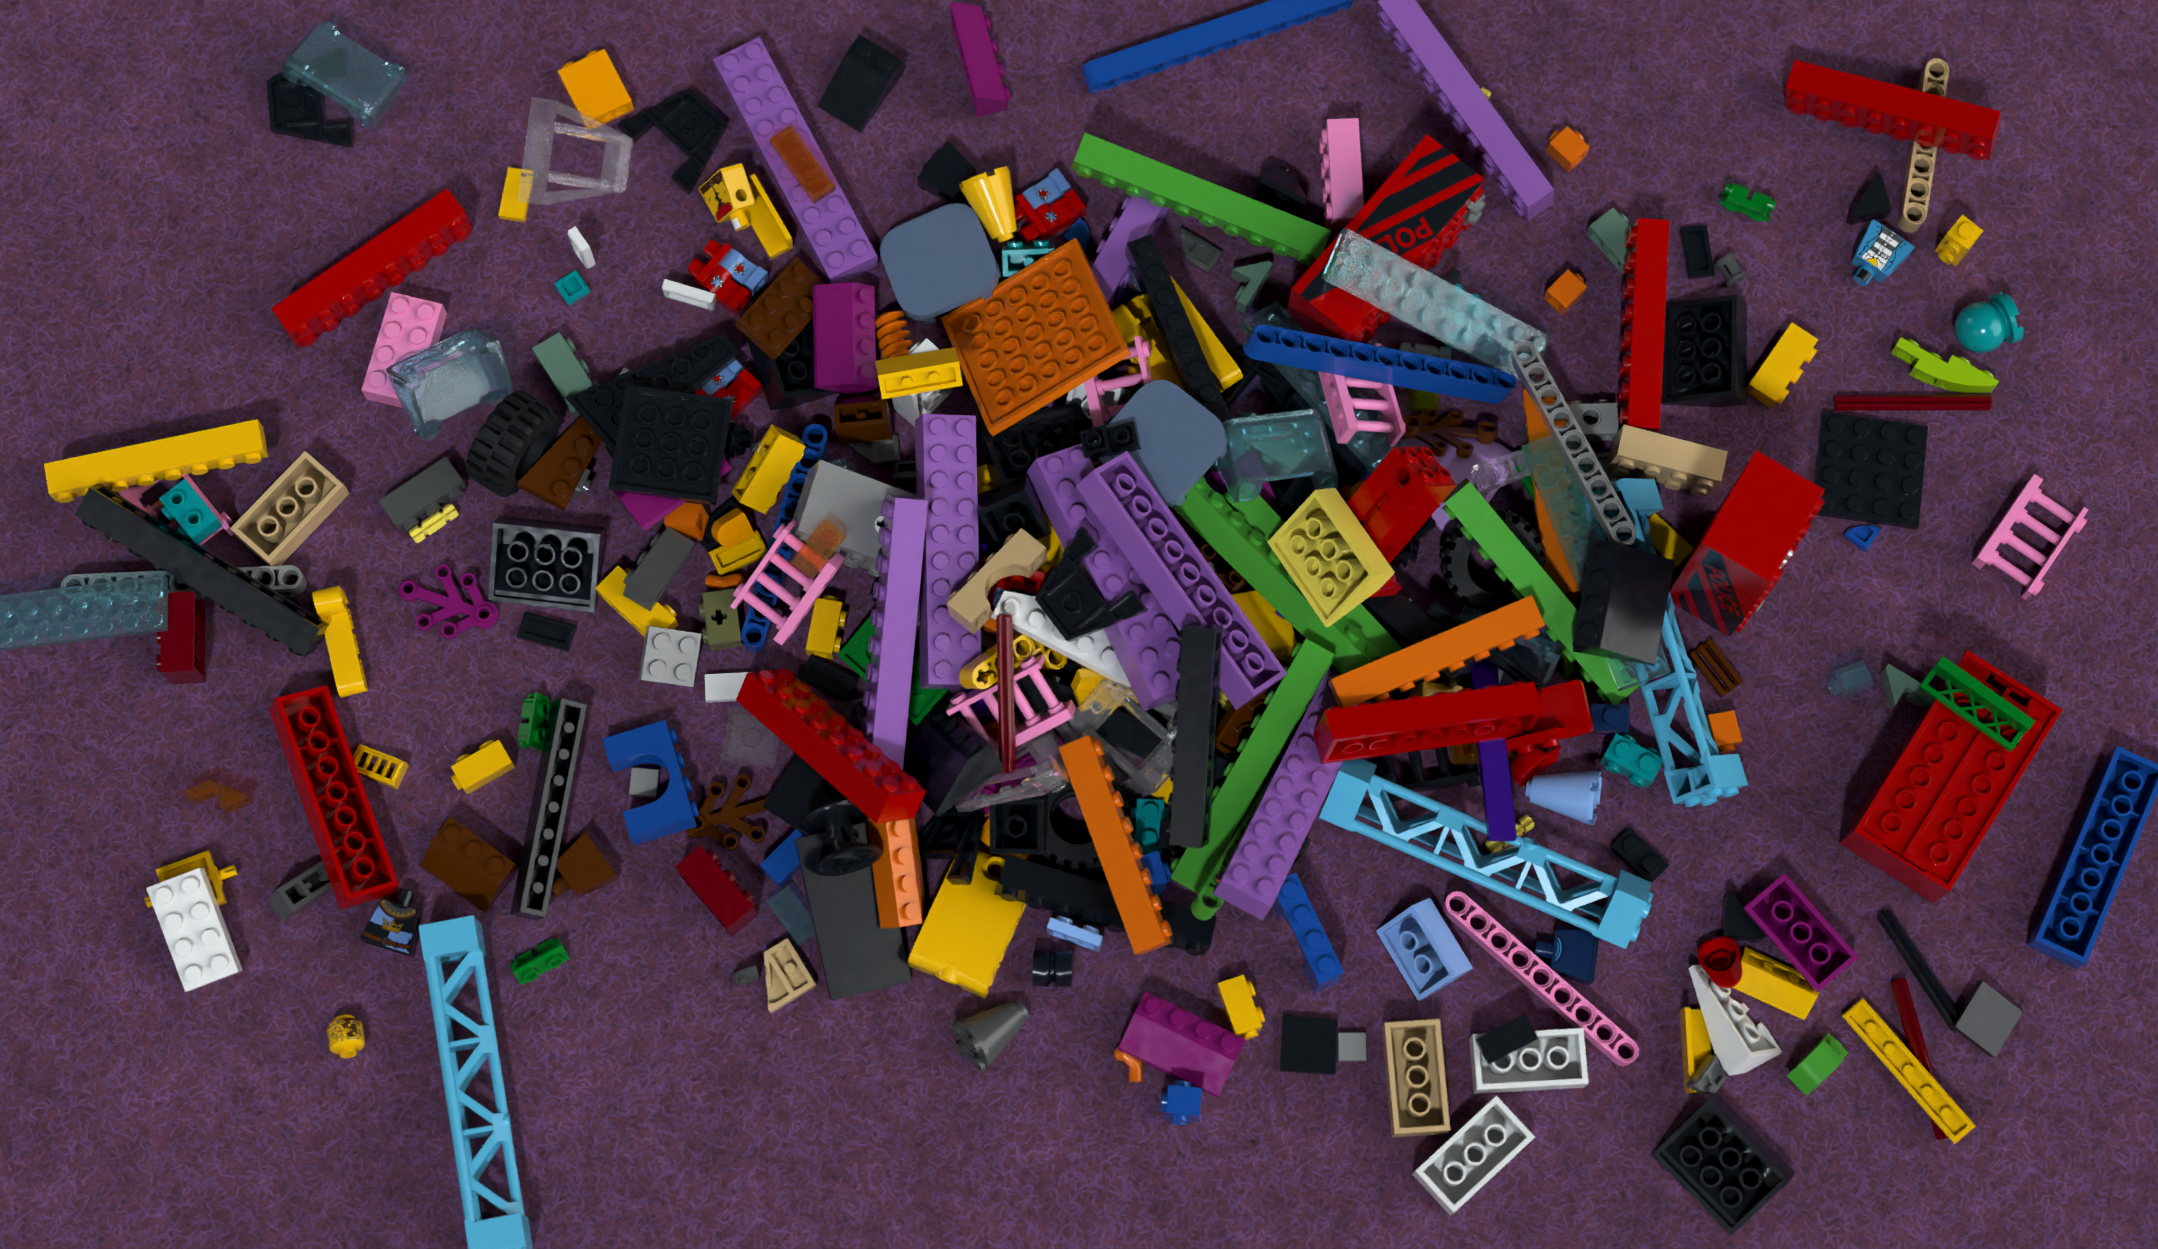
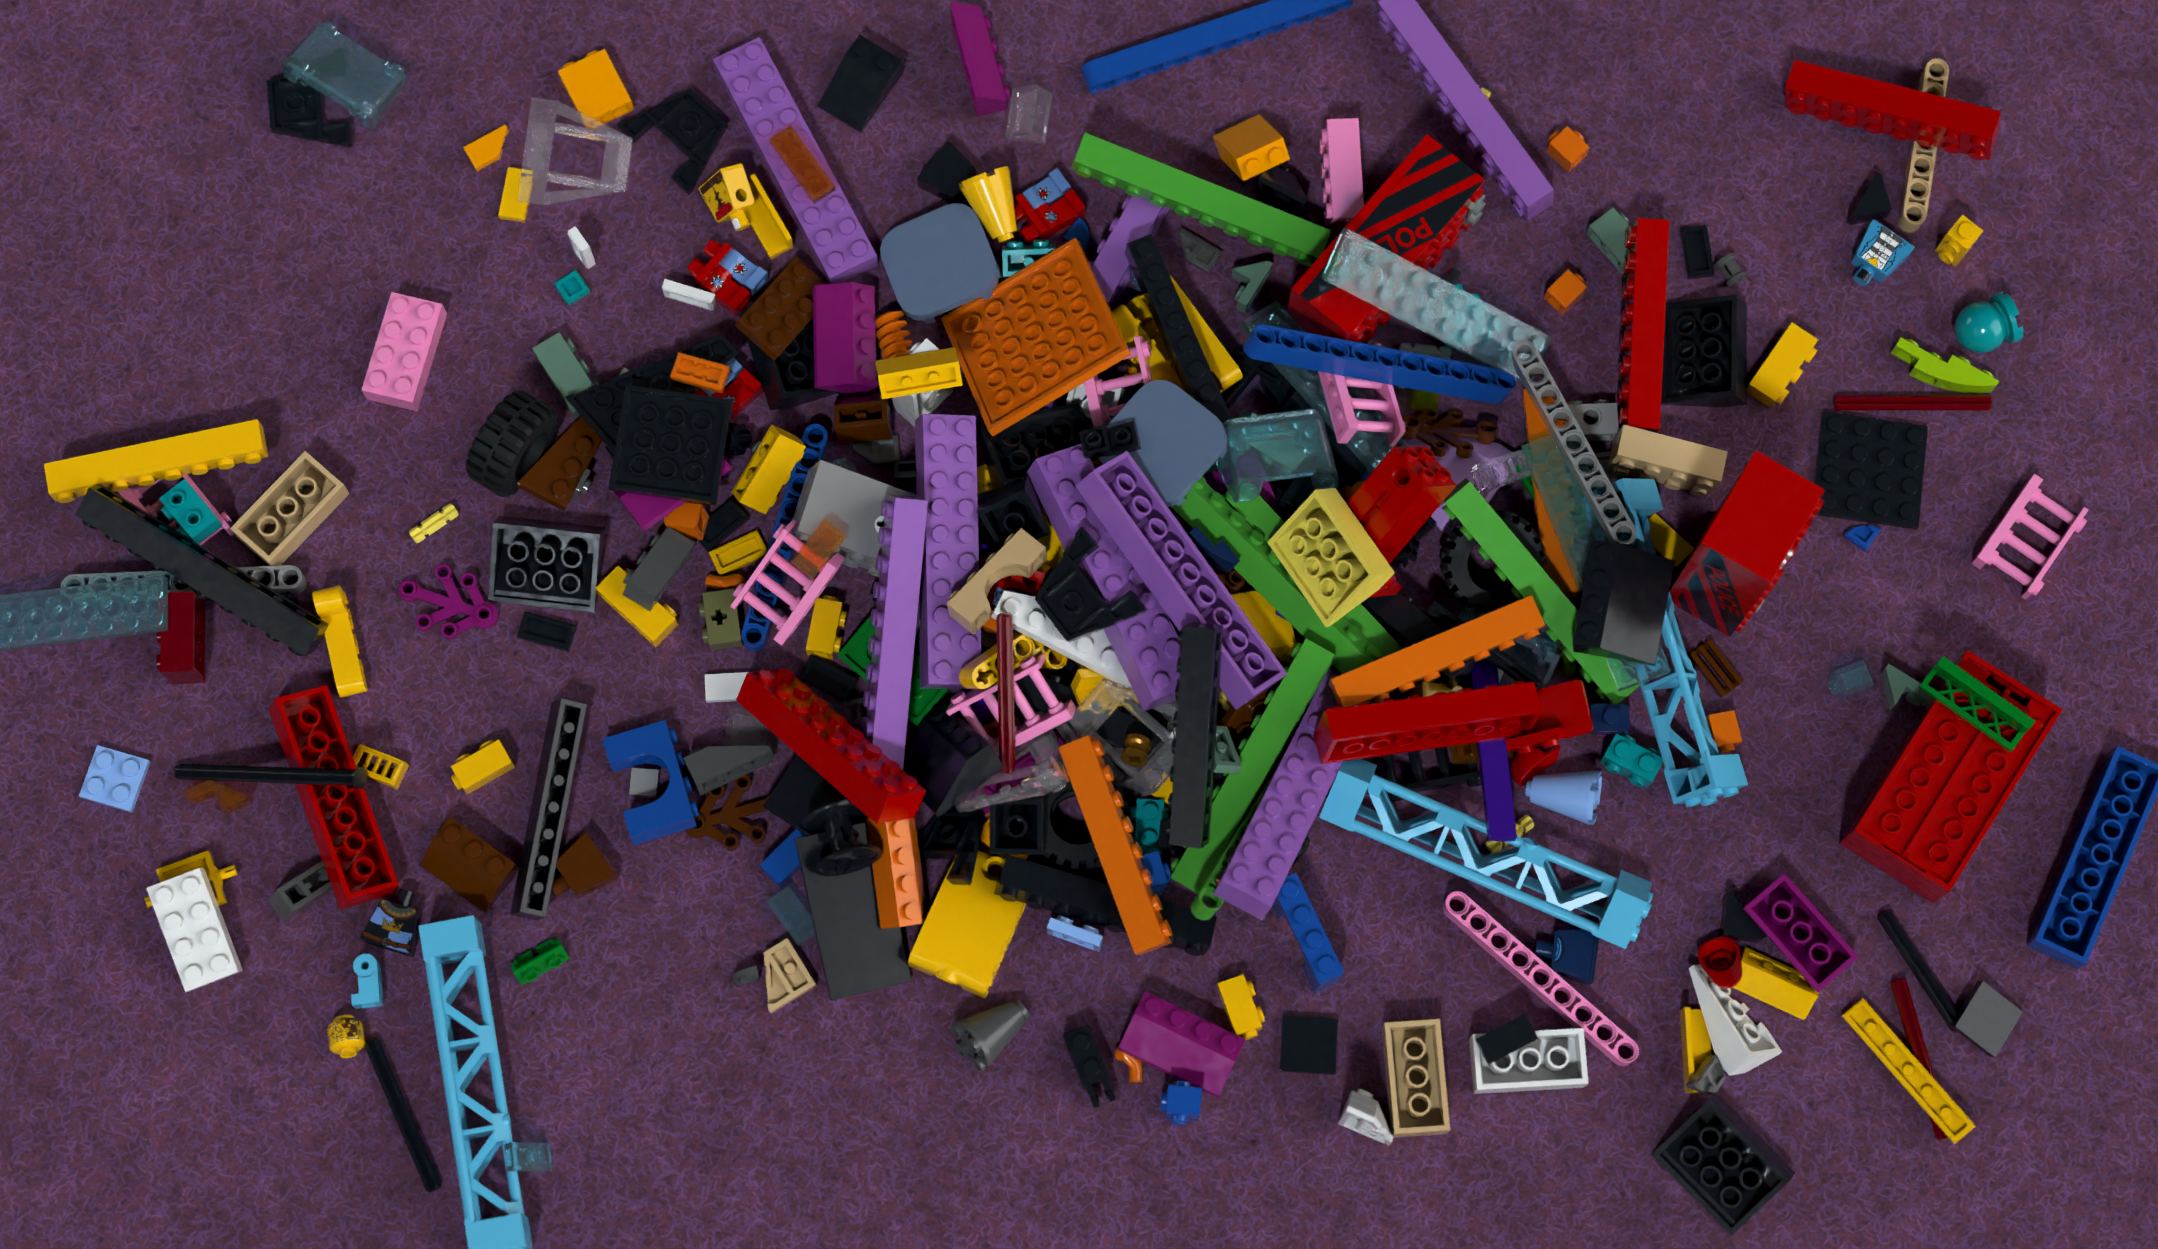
red brick [271,188,473,349] -> none
dark grey brick [379,456,467,533] -> none
clear light blue windscreen [386,329,514,440] -> none
green hinge [517,692,551,751] -> none
light grey plate [639,625,702,687] -> none
dark red brick [675,845,758,937] -> none
light orange piece [711,508,754,548] -> none
black wheel [1033,950,1072,987] -> none
light grey tile [1337,1033,1366,1062] -> none
light blue slope [1376,898,1473,1002] -> none
white brick [1412,1095,1535,1216] -> none
black plate [1610,827,1669,884] -> none
green hinge [1719,182,1776,222] -> none
bright green brick [1787,1033,1848,1096] -> none
none -> light blue plate [79,745,151,813]
none -> black axle [174,764,367,789]
none -> medium azure leg [351,954,384,1009]
none -> black axle [364,1038,441,1193]
none -> light orange tile [463,124,509,171]
none -> clear light blue plate [504,1142,552,1172]
none -> orange plate [670,352,730,393]
none -> dark grey slope [684,746,775,795]
none -> clear brick [1005,84,1053,144]
none -> black hinge [1063,1025,1116,1108]
none -> pearl gold wheel [1121,734,1152,767]
none -> dark blue slope [1187,526,1240,573]
none -> light orange brick [1213,114,1290,181]
none -> sand green slope [1214,726,1242,774]
none -> white wedge [1338,1089,1393,1146]

